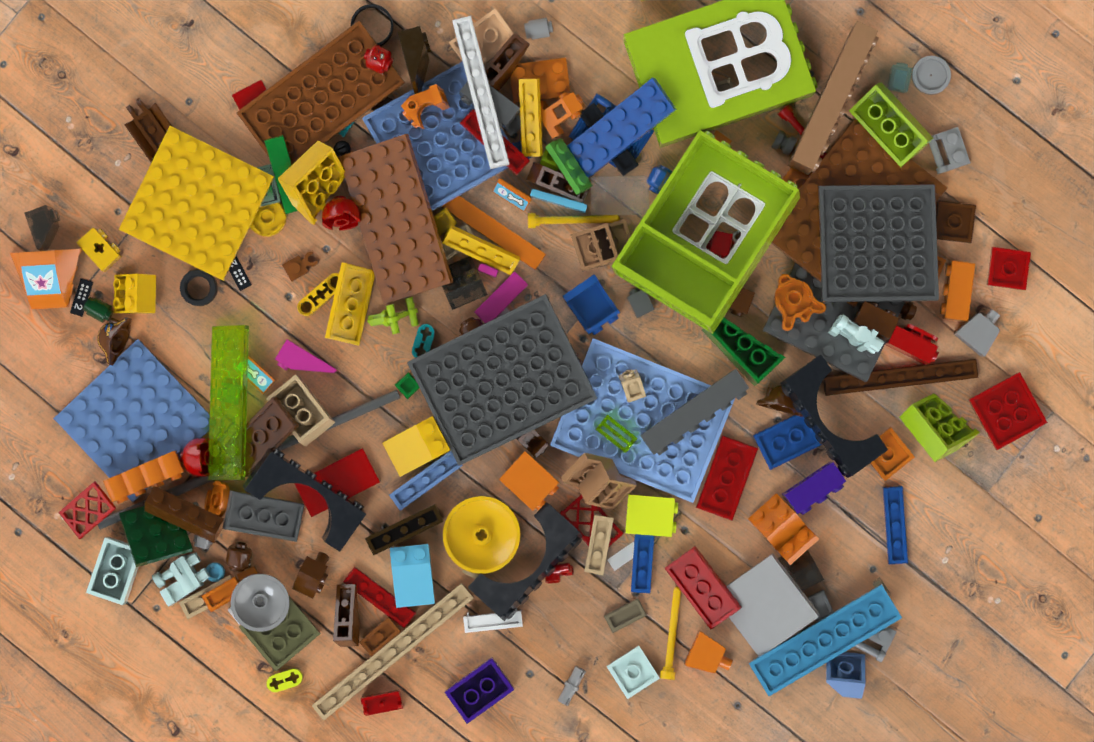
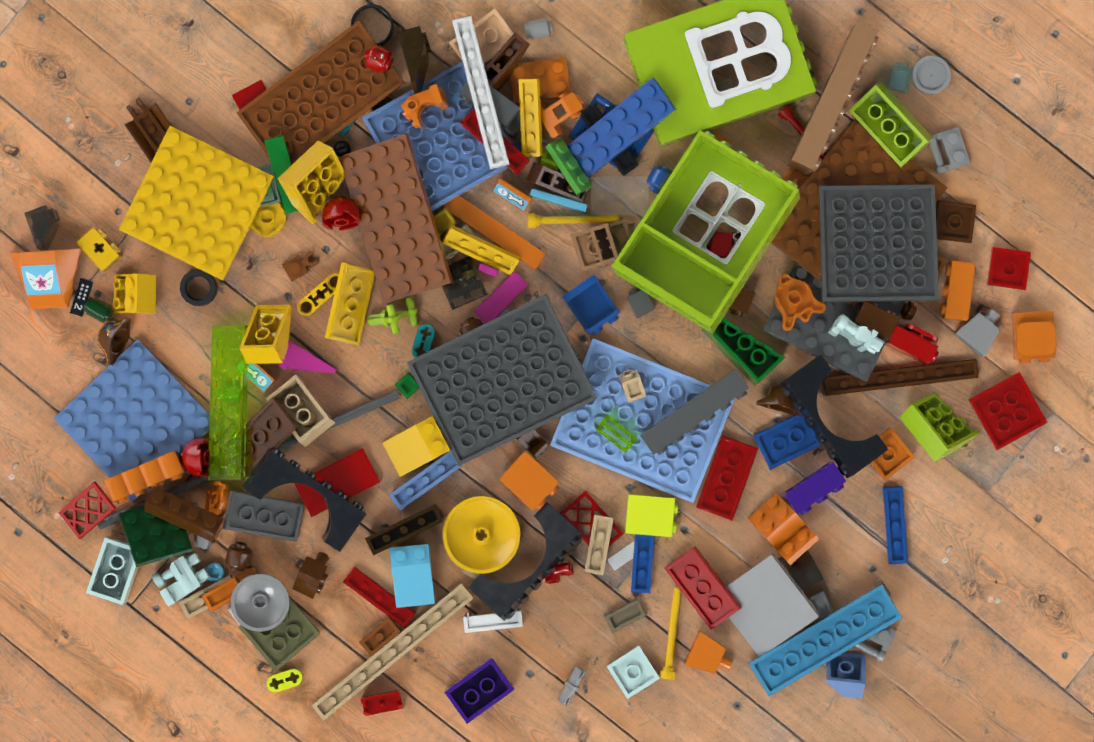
black sticker [229,256,252,291] -> none
reddish brown slope [333,584,360,647] -> none
medium nougat bracket [561,453,637,510] -> none
dark grey wheel [772,130,797,156] -> none
none -> yellow slope [239,305,292,364]
none -> orange brick [1012,311,1057,363]

